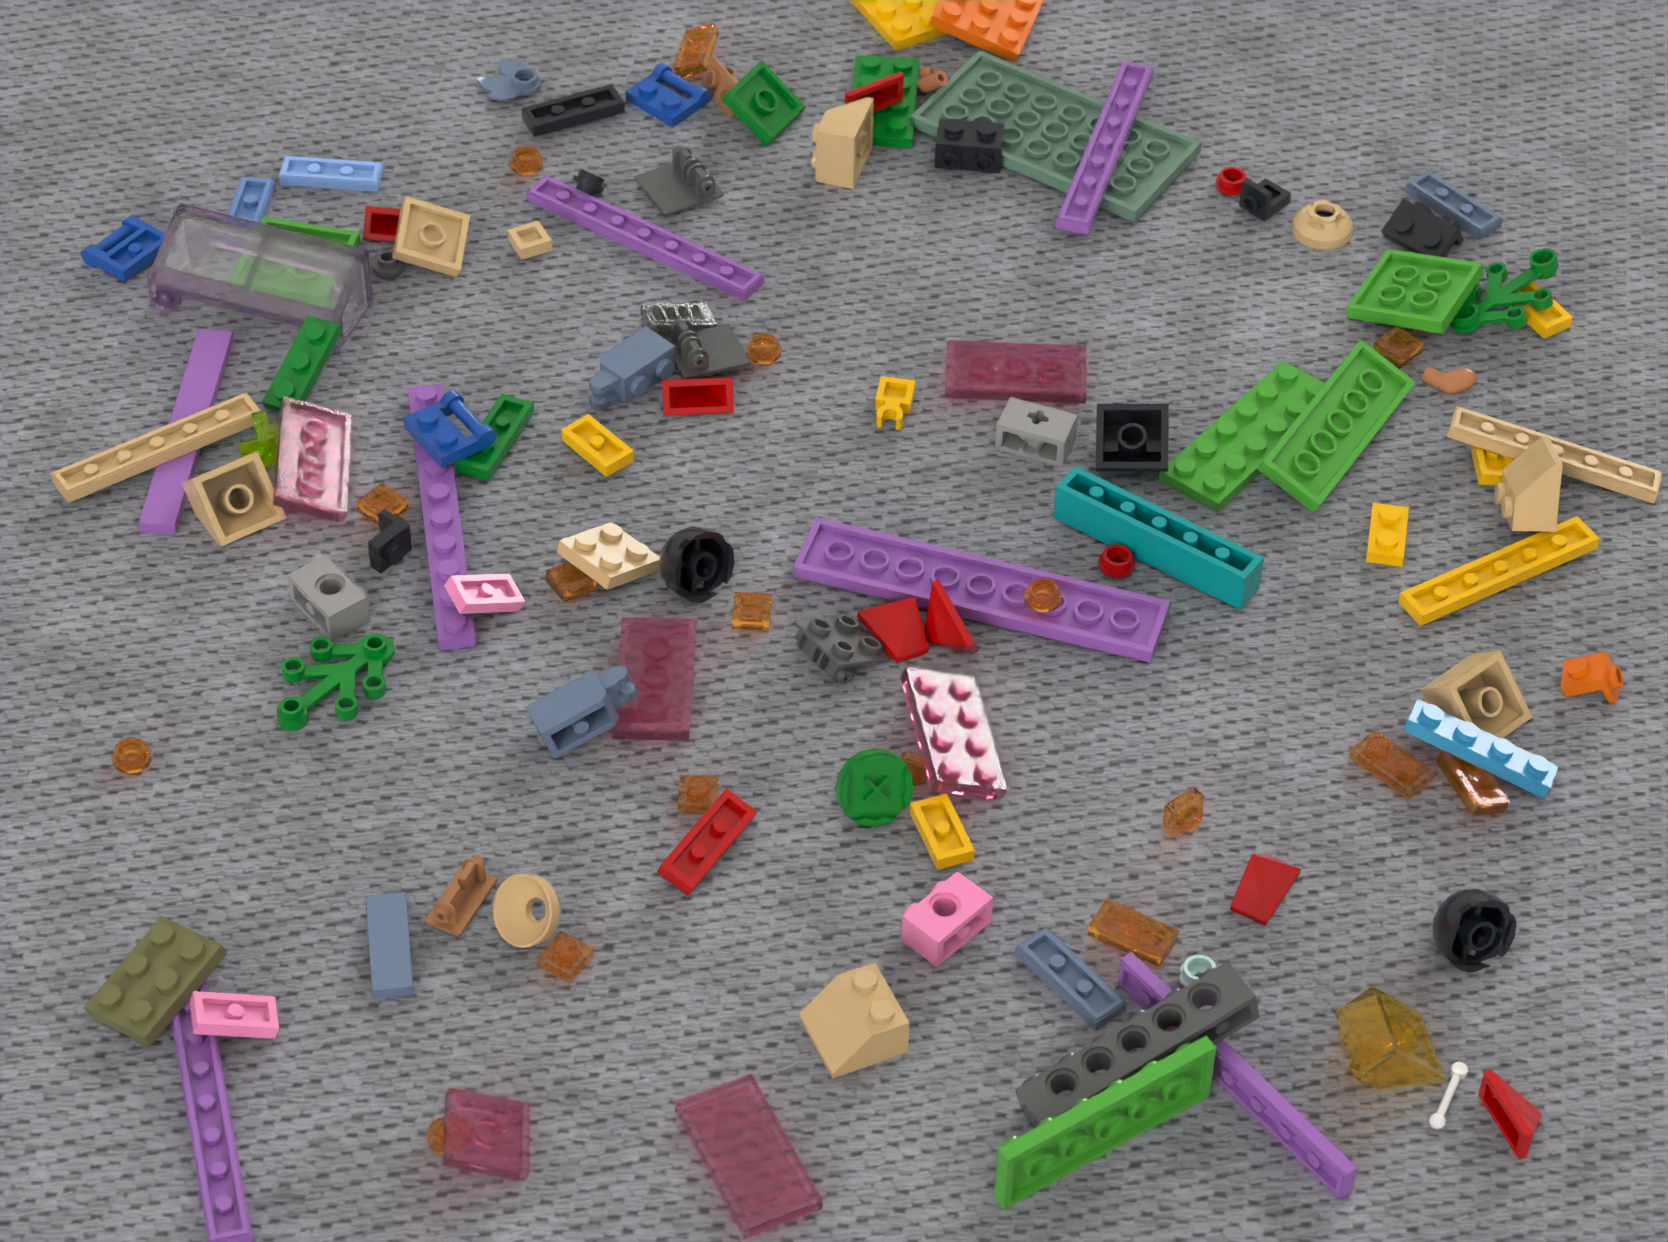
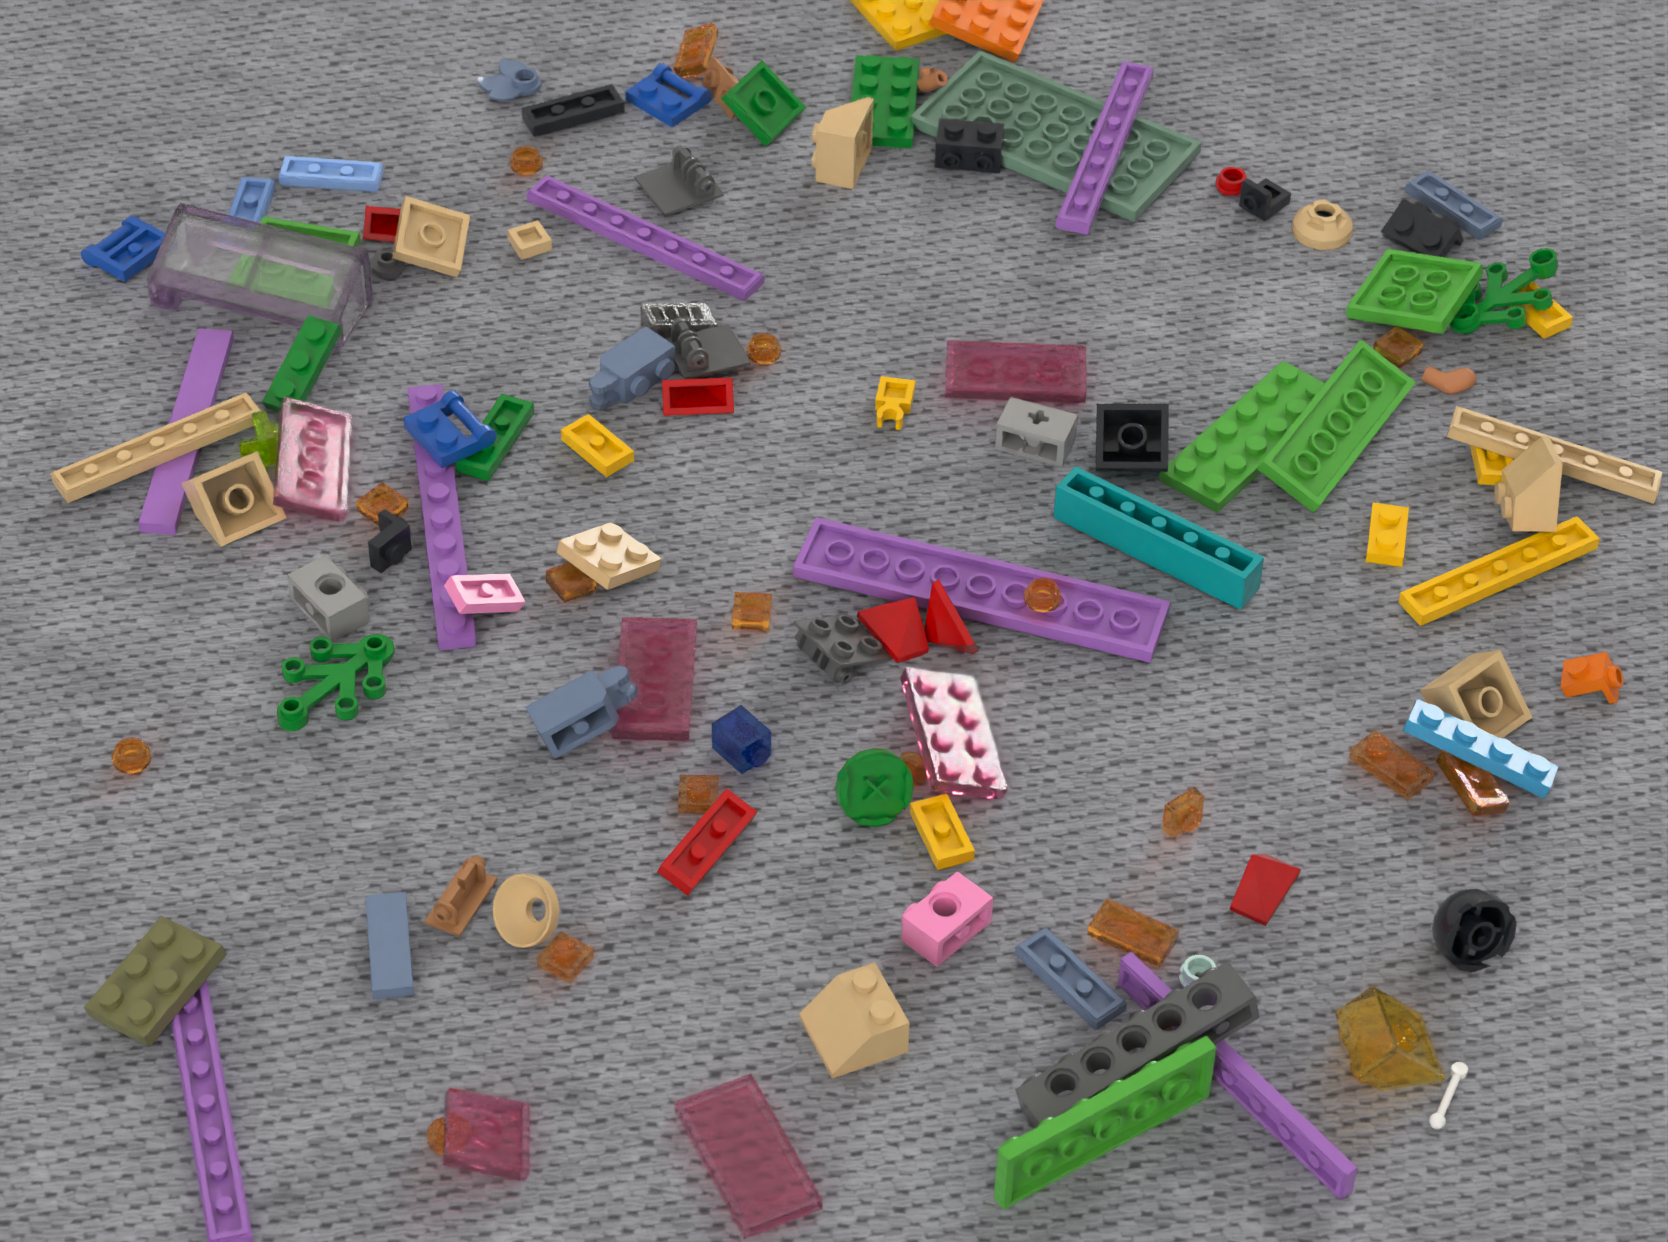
bright pink plate [190,991,279,1039] -> none
black plate [572,168,605,196] -> none
black cylinder [659,526,734,603] -> none
red slope [845,72,904,113] -> none
red plate [1098,544,1135,578] -> none
red slope [1478,1069,1542,1160] -> none
none -> clear blue brick [712,705,771,774]

